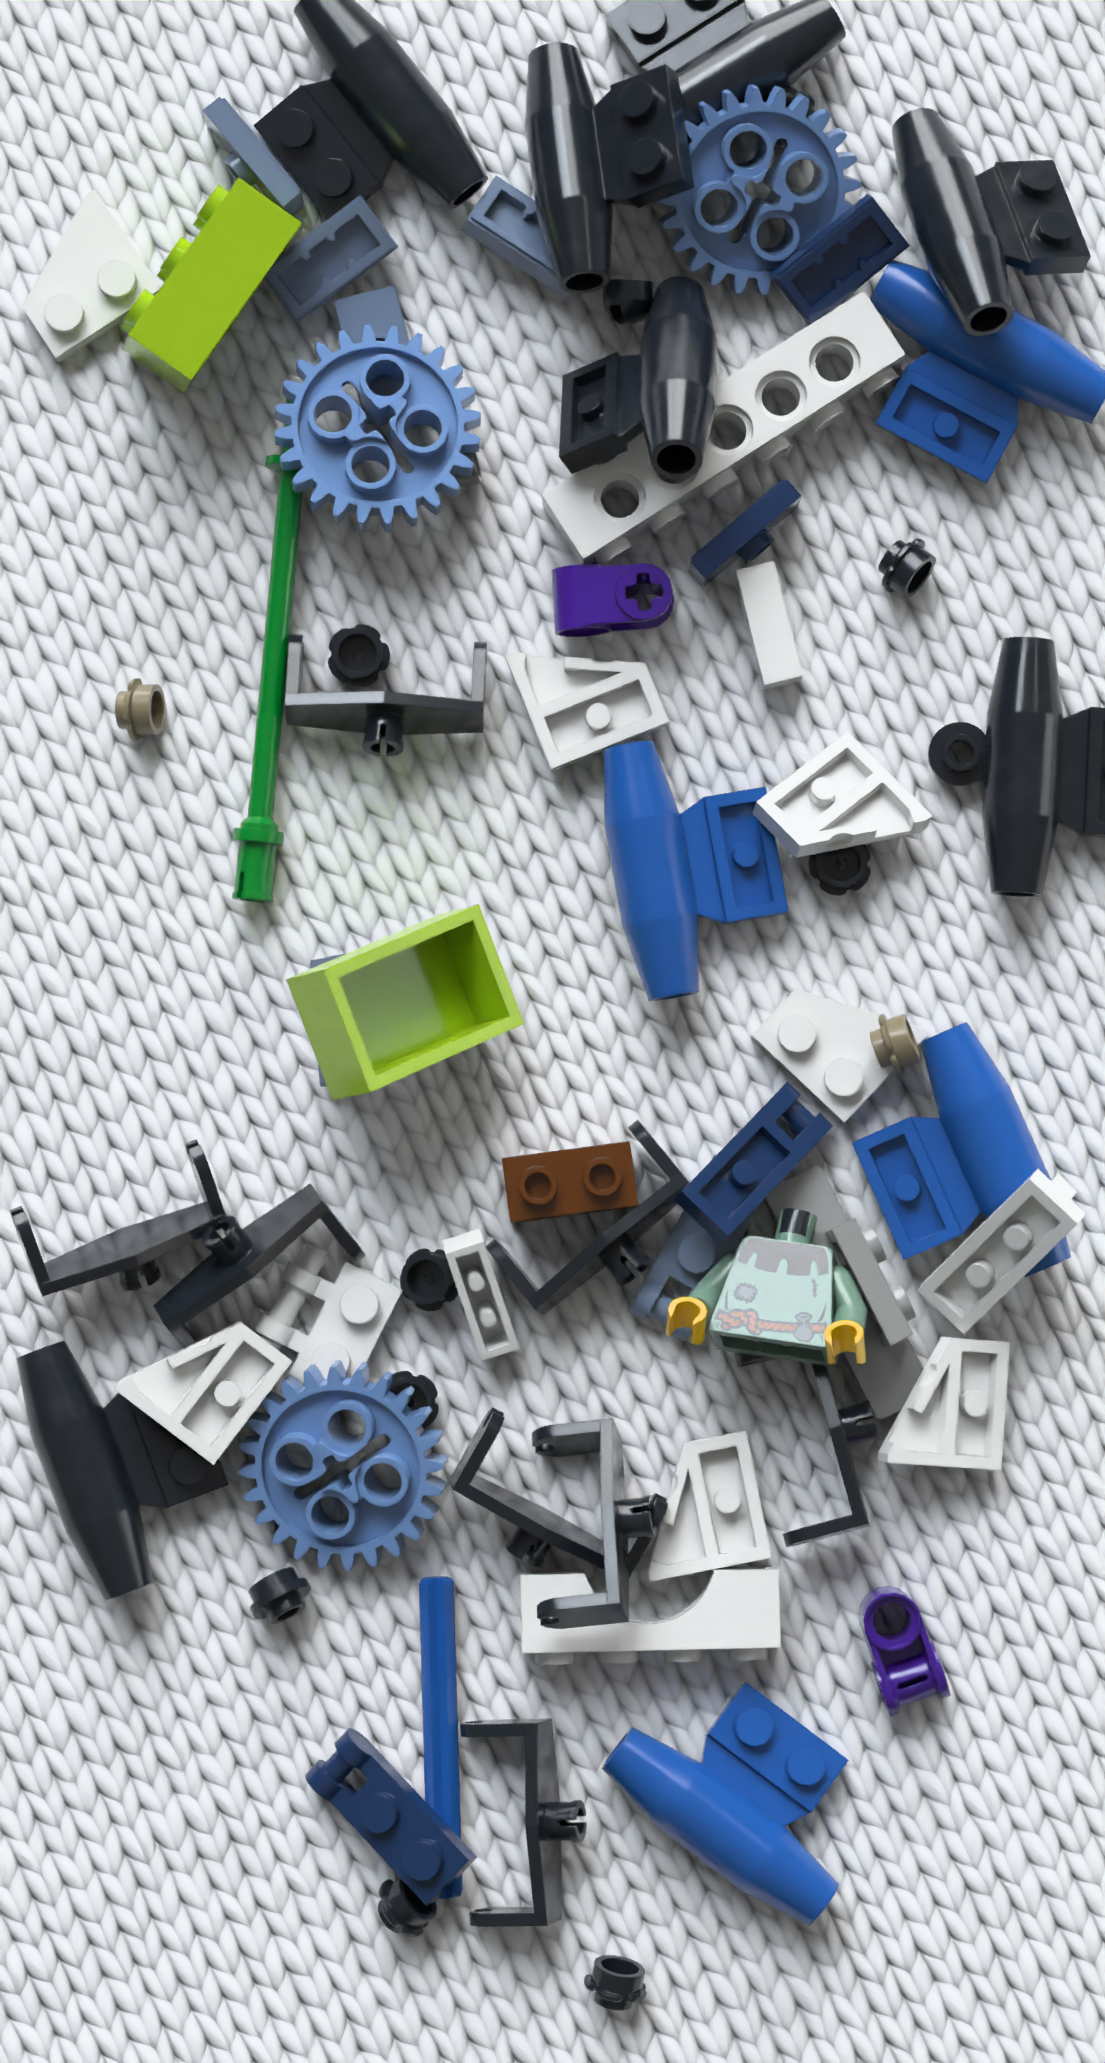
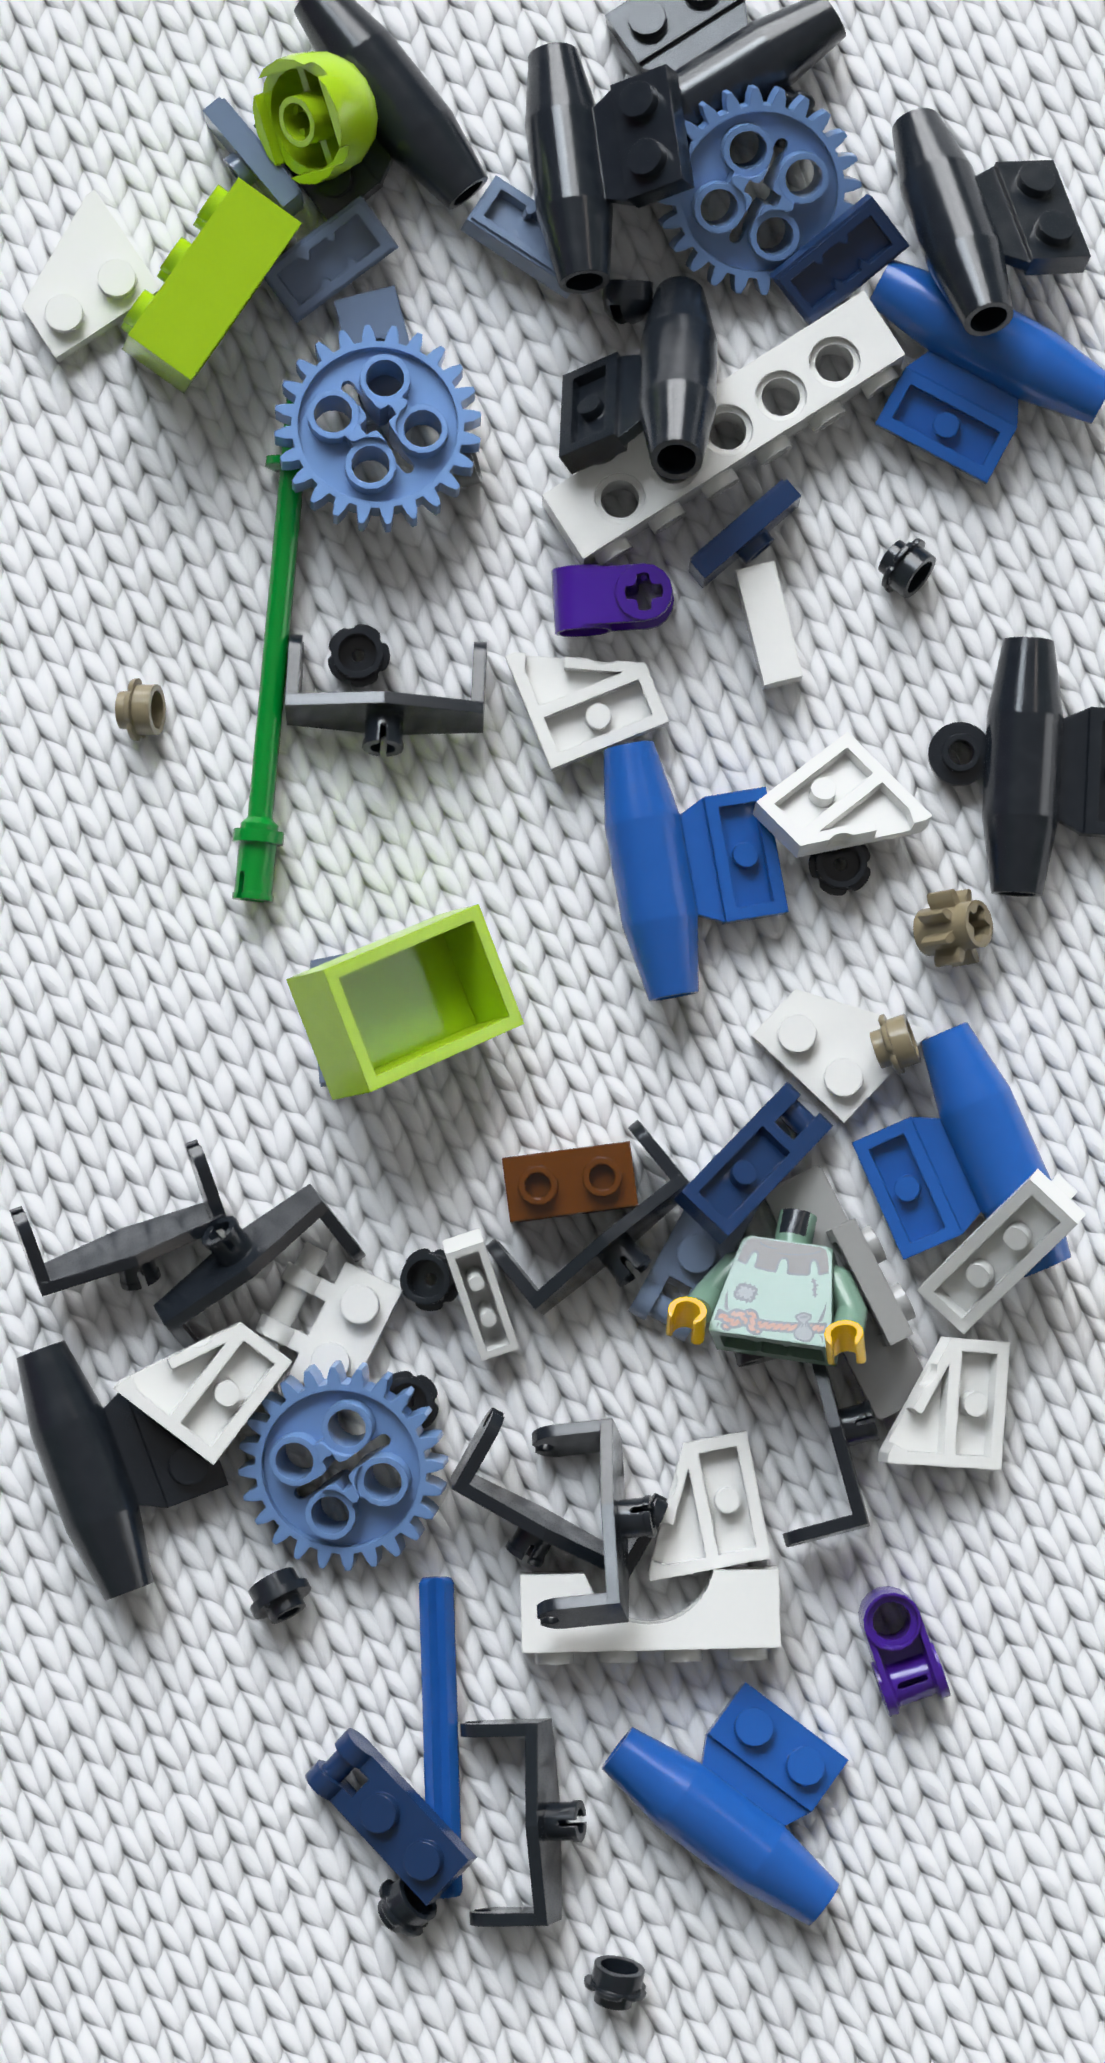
none -> lime cylinder [252,51,378,184]
none -> dark tan gear [913,889,993,967]

